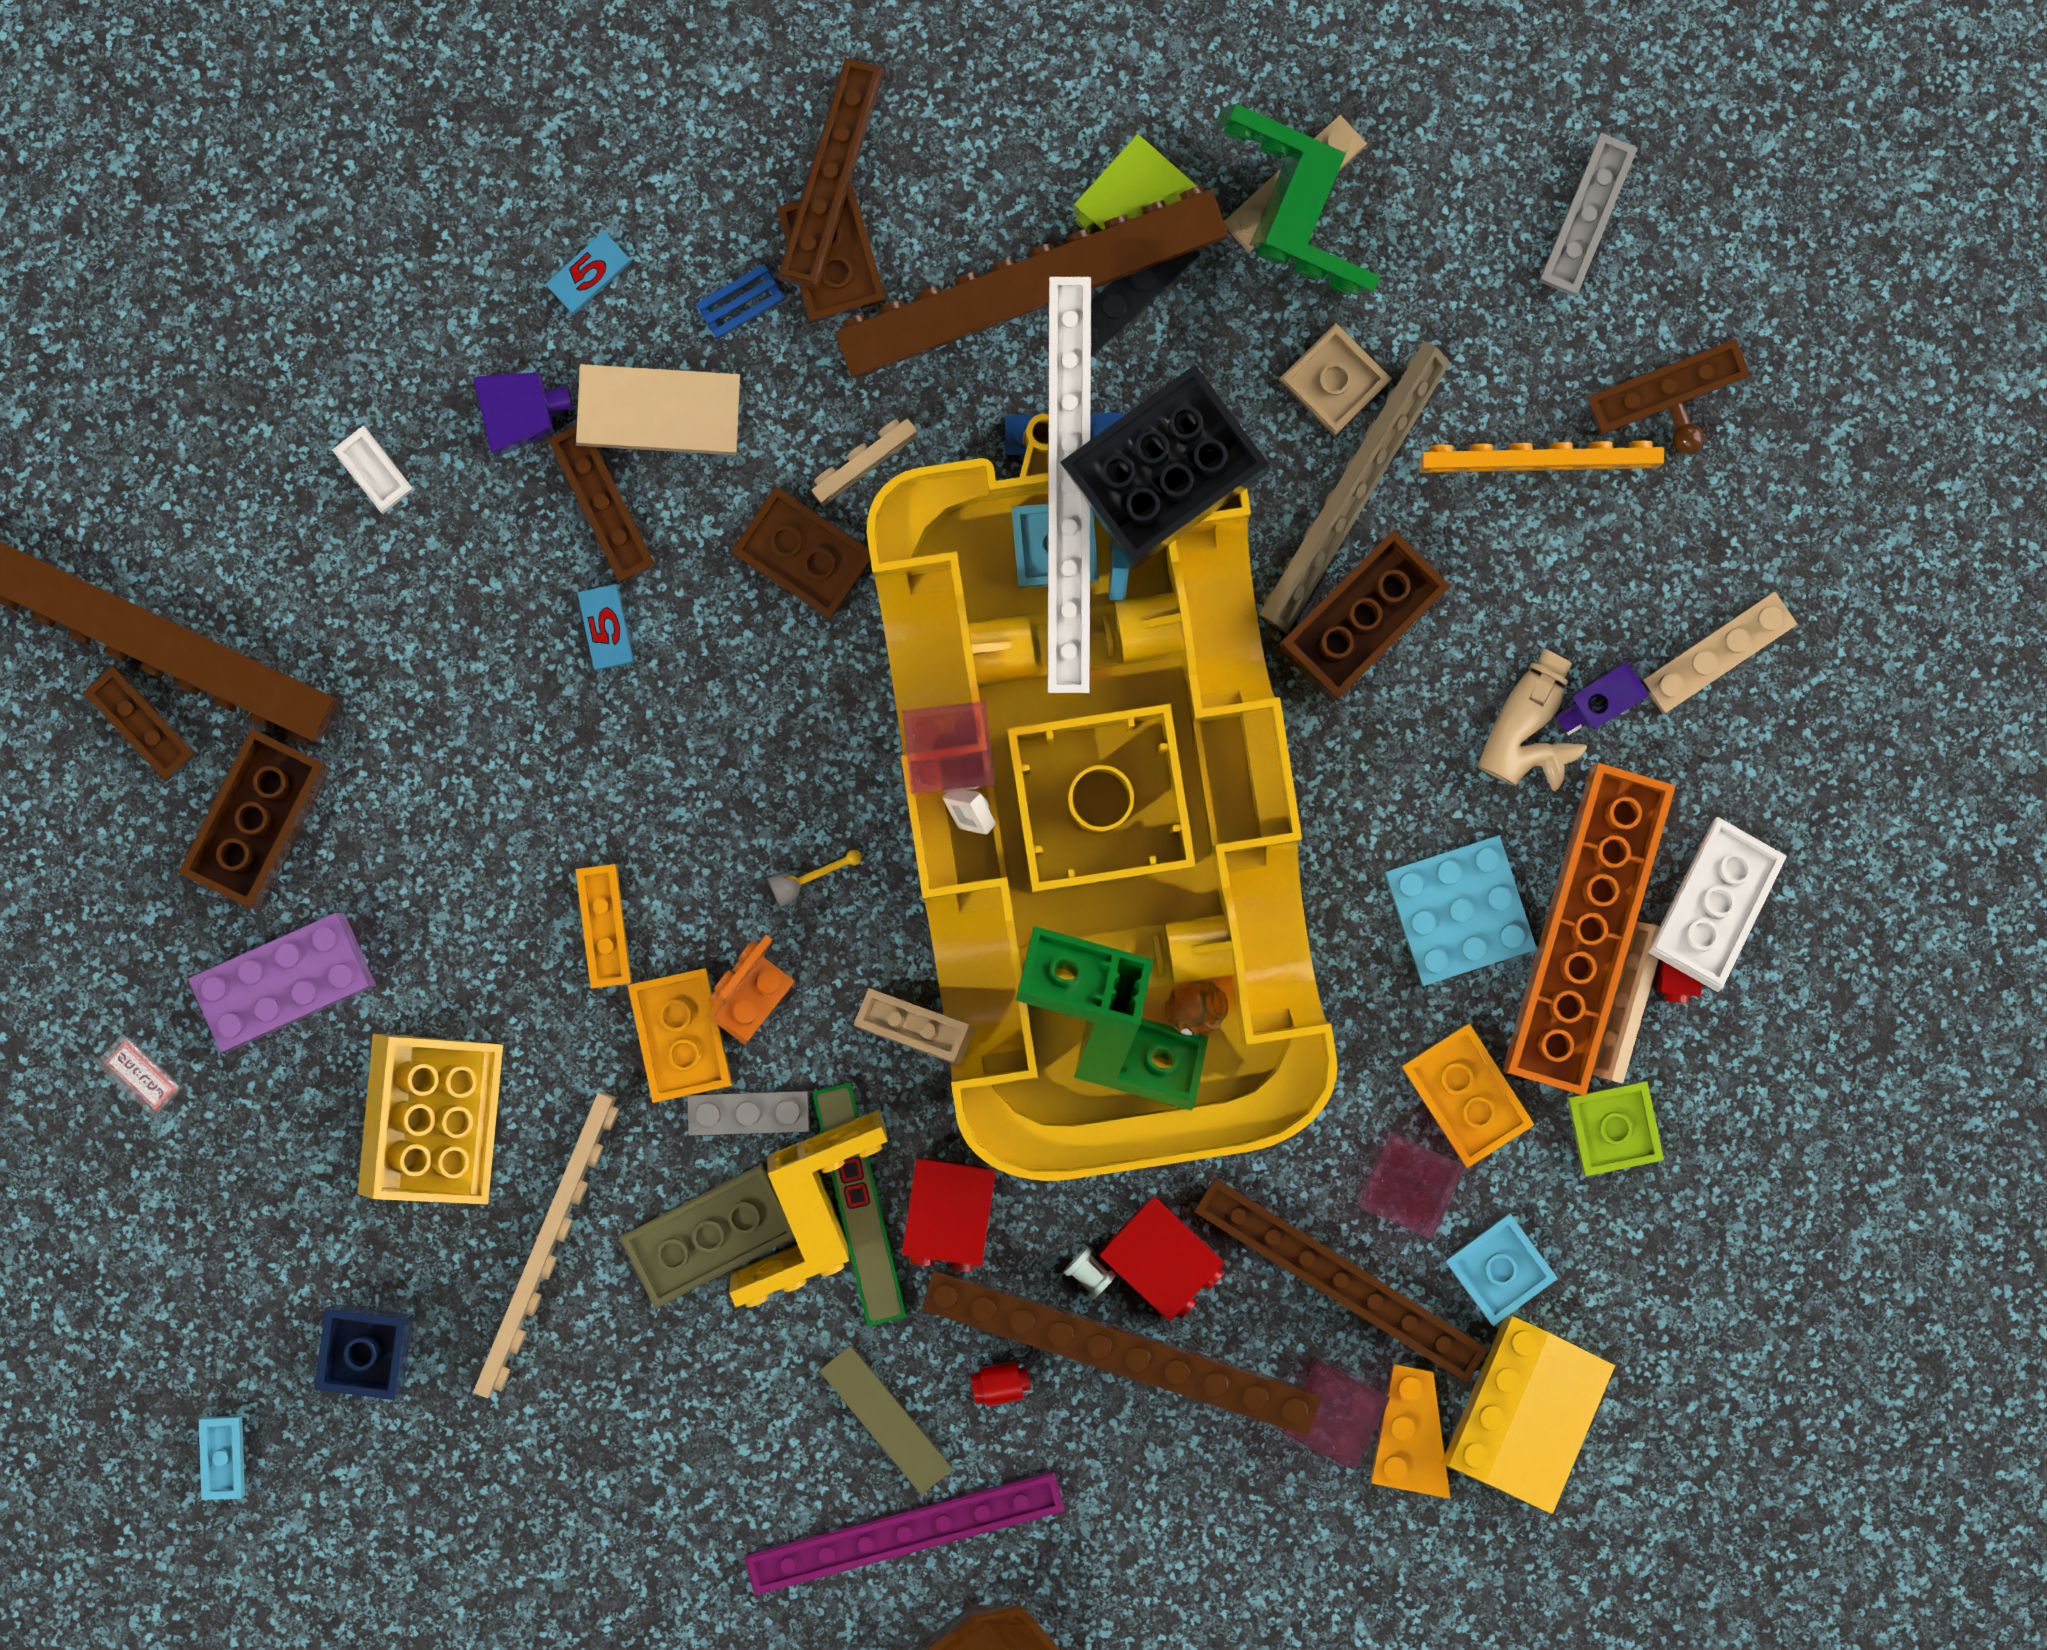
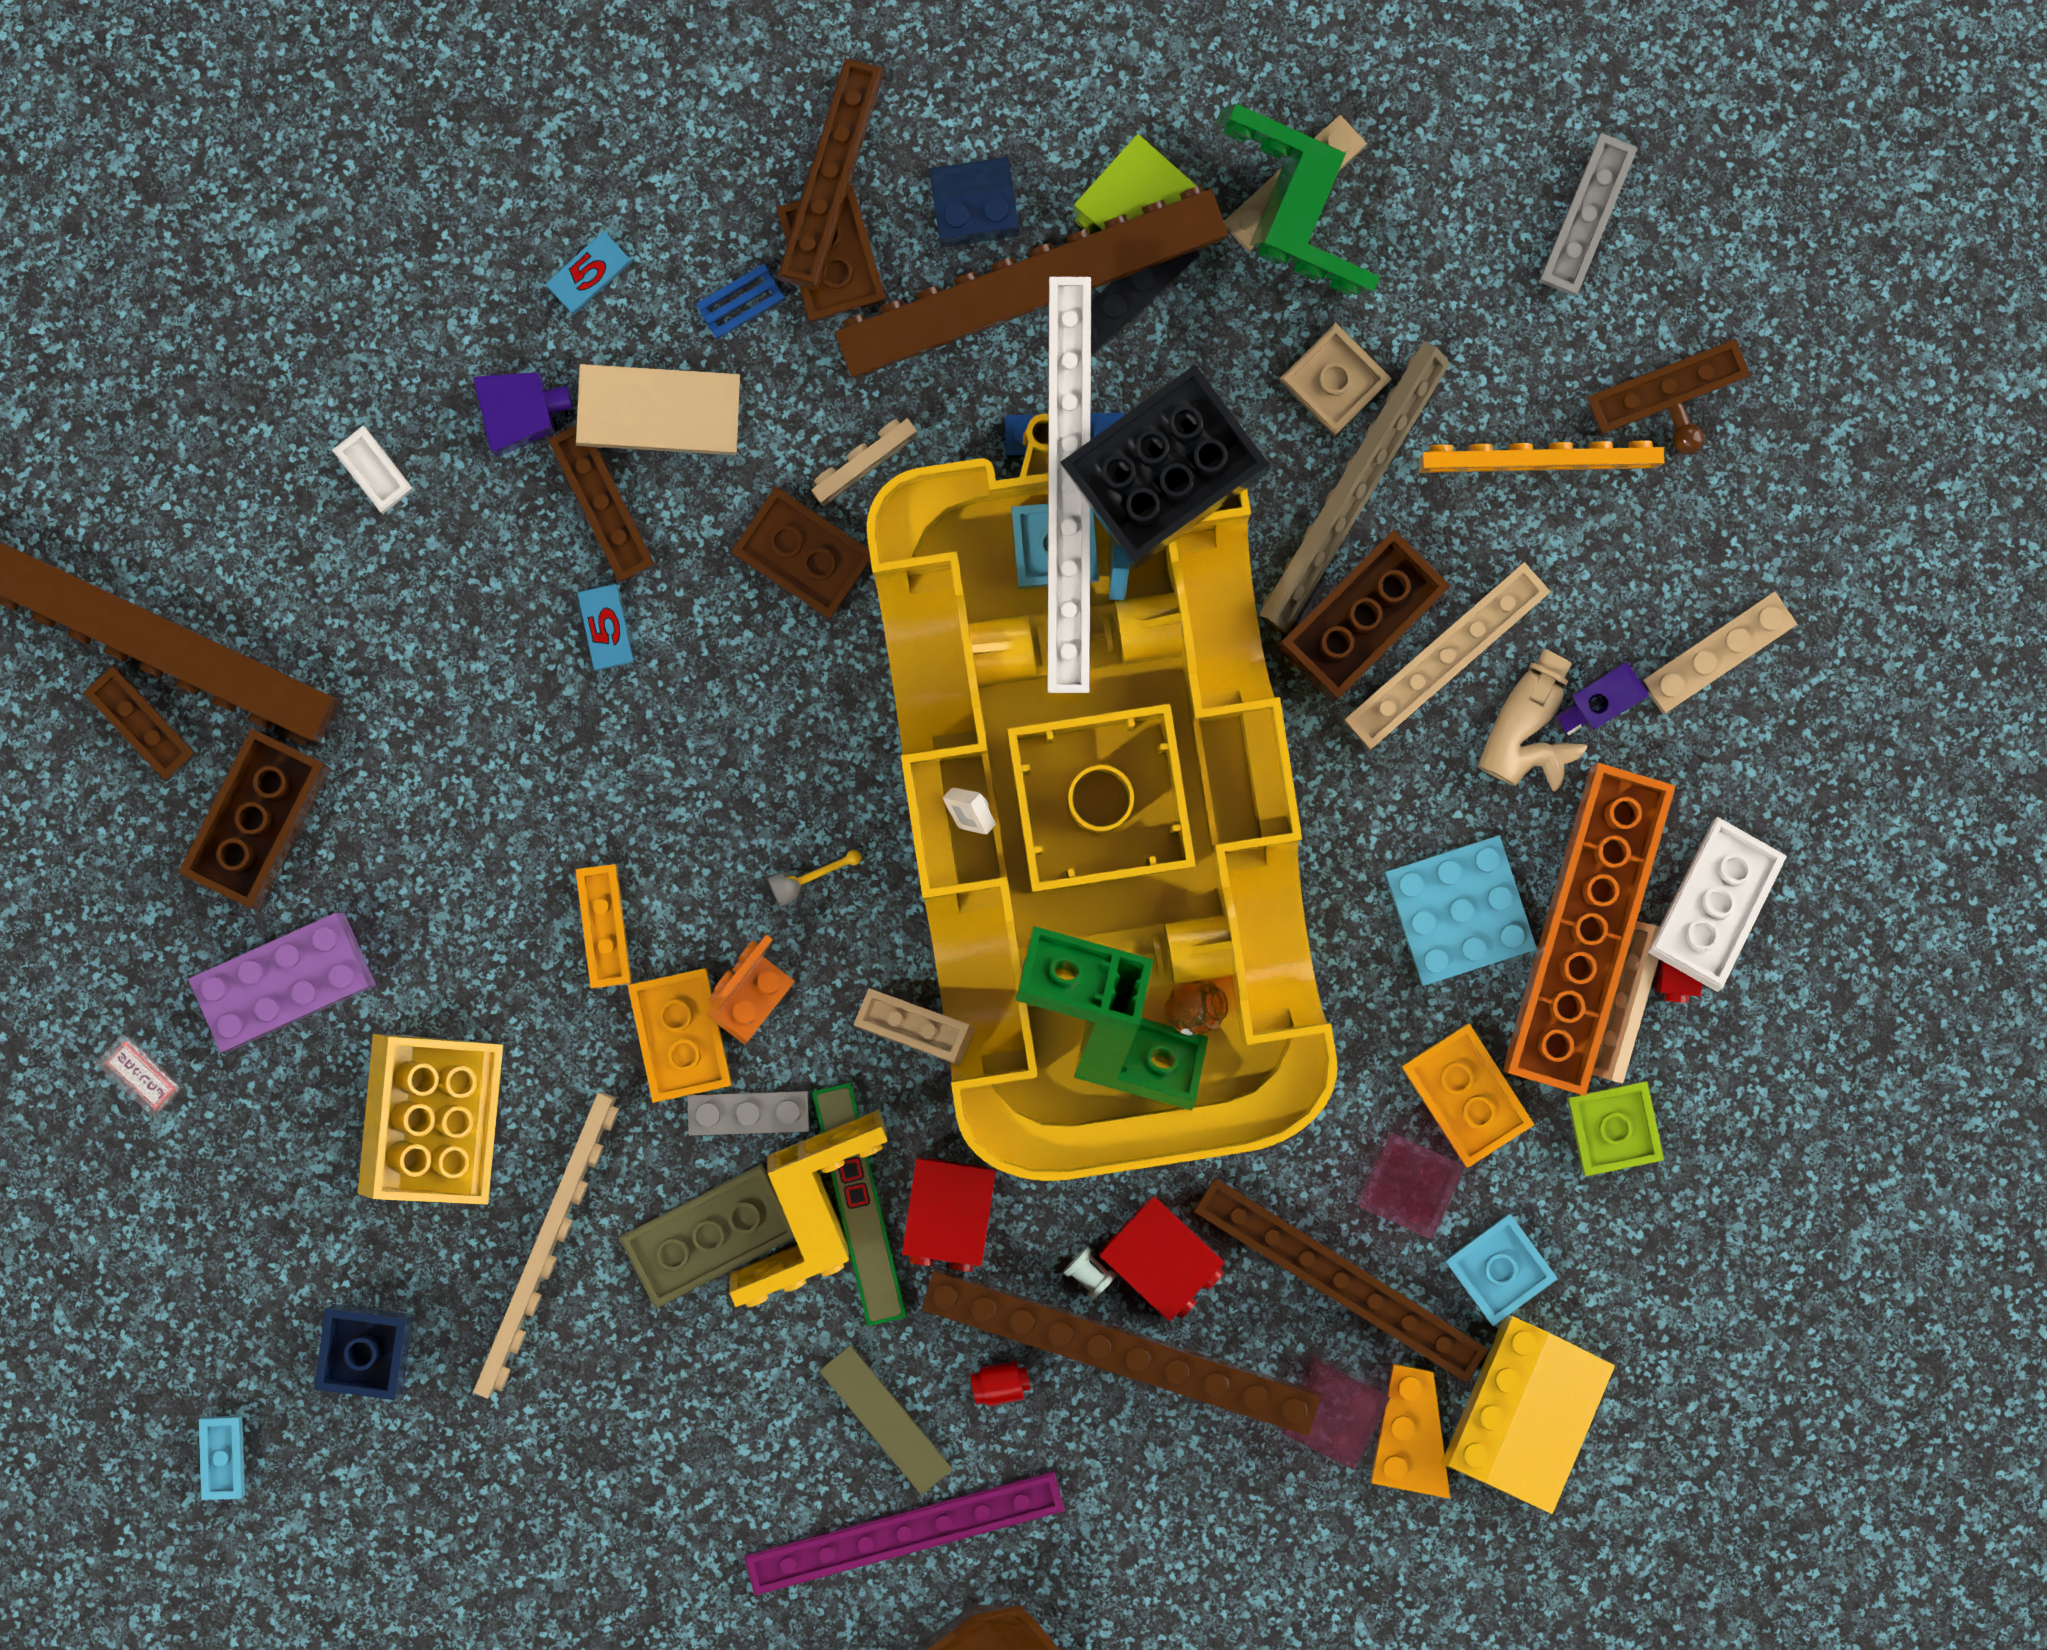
clear pink piece [902,701,995,796] -> none
none -> dark blue slope [929,157,1019,248]
none -> tan plate [1343,562,1551,750]

